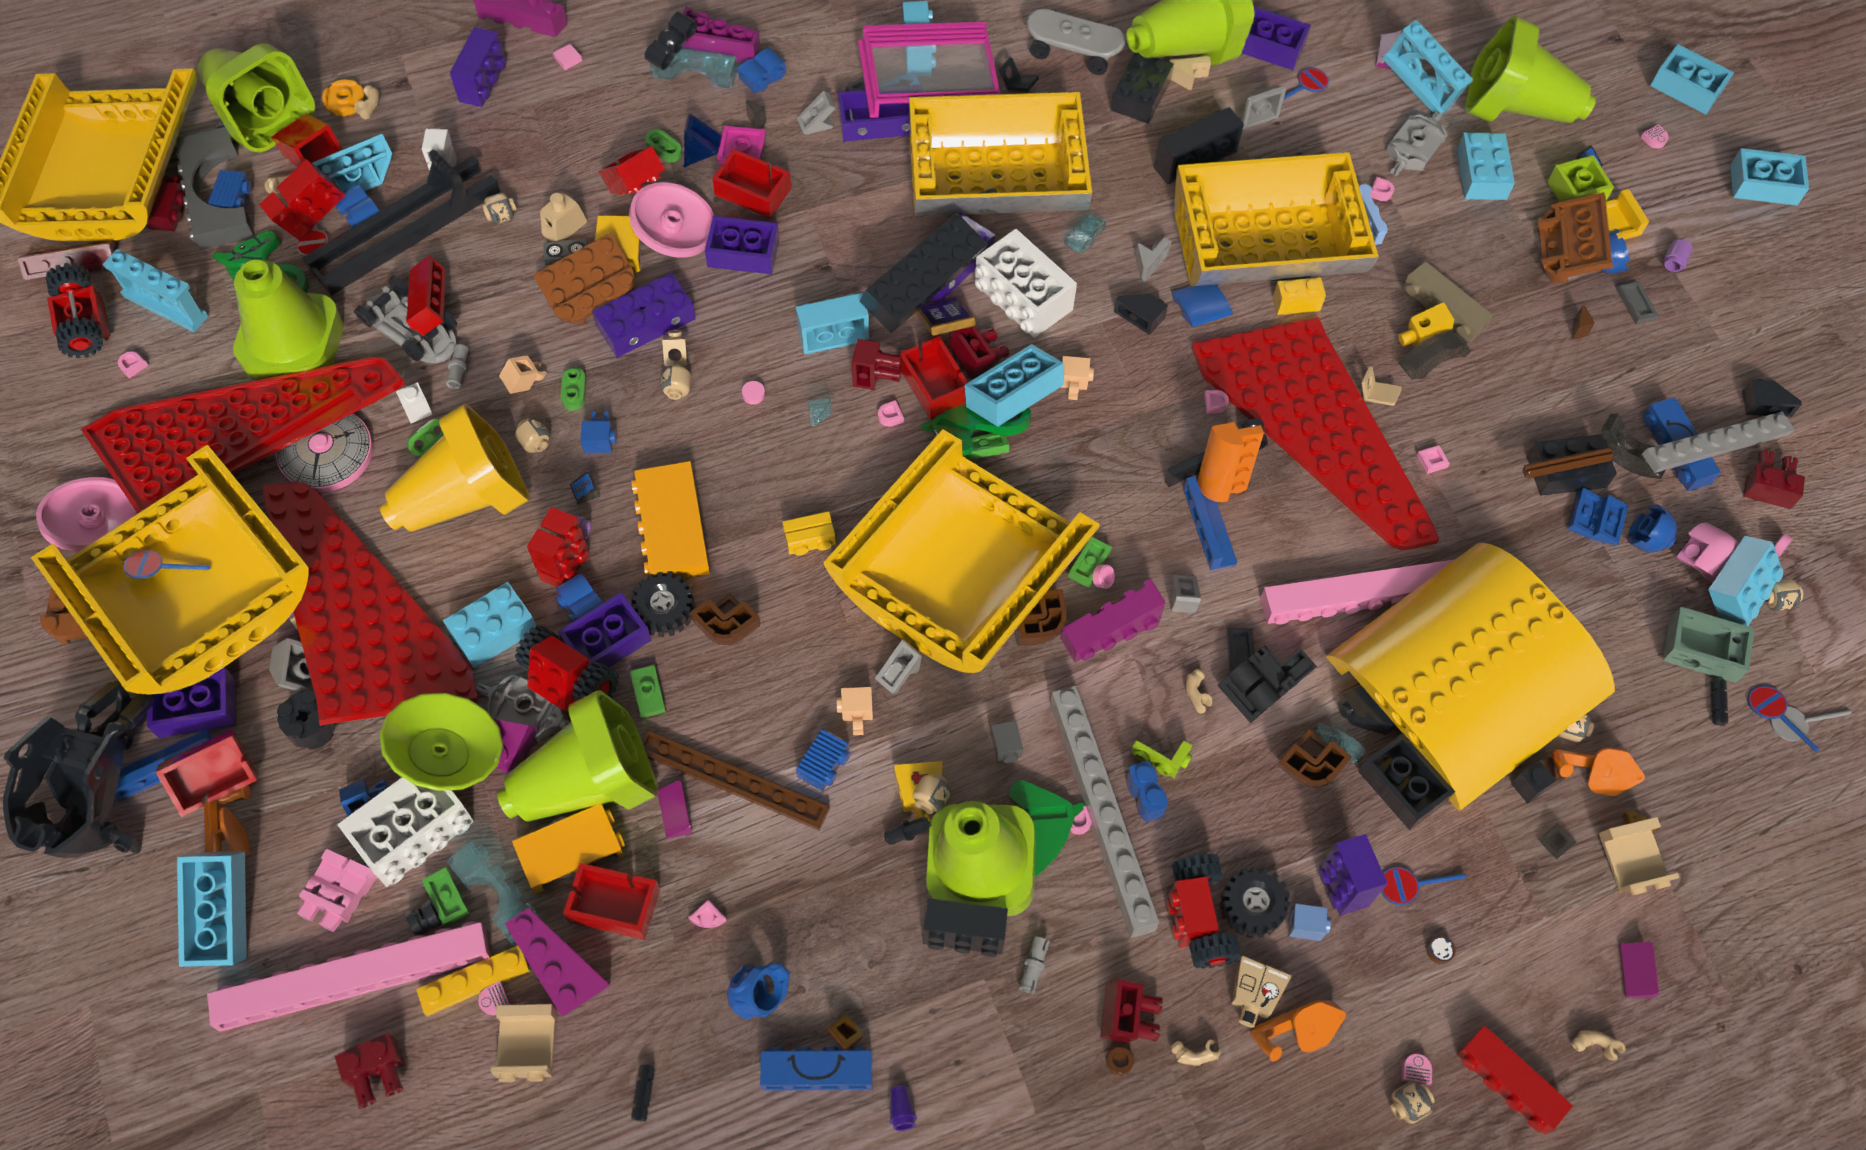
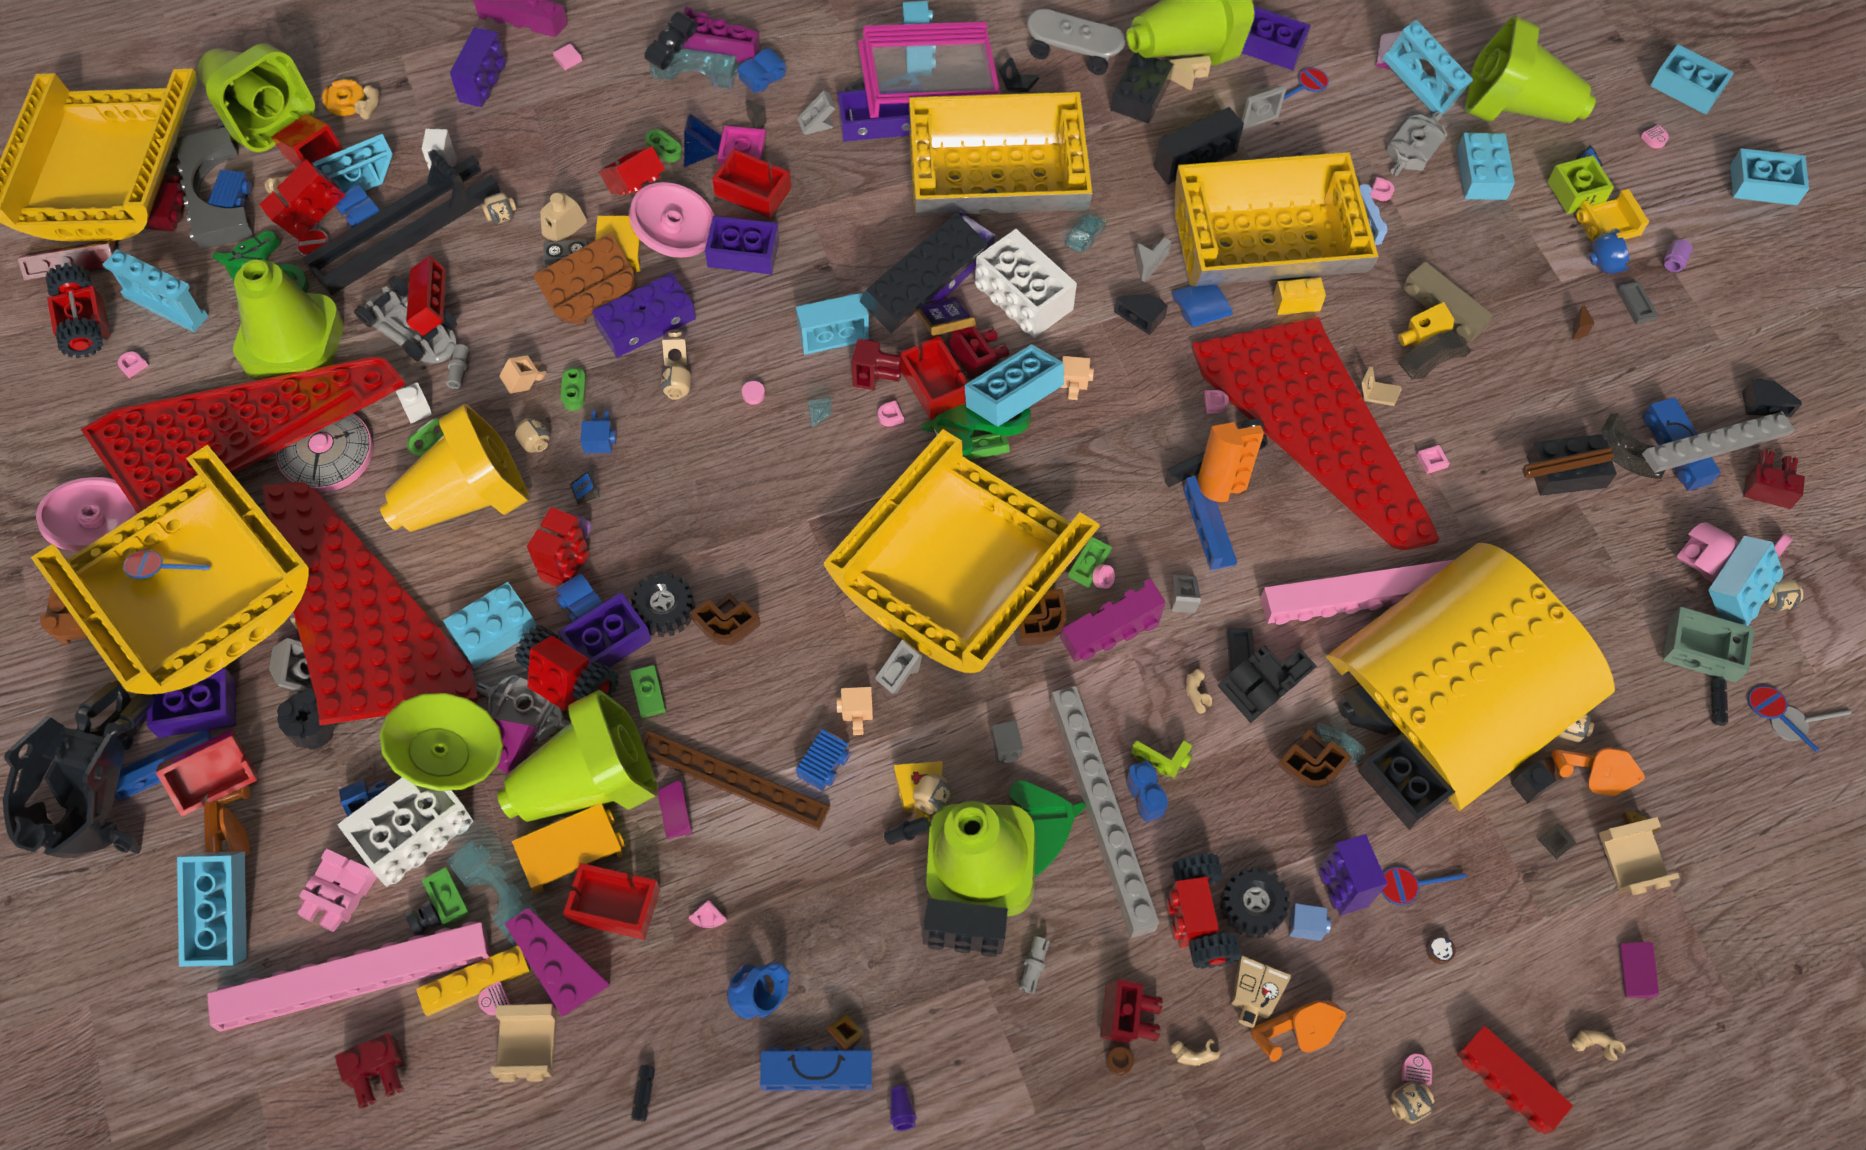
light orange brick [631,461,710,579] -> none
yellow brick [782,511,836,556] -> none
bright pink tile [1071,806,1091,834] -> none
dark orange plate [1538,192,1613,284] -> none
blue slope [1567,487,1629,545] -> none
blue cylinder [1628,504,1677,553] -> none

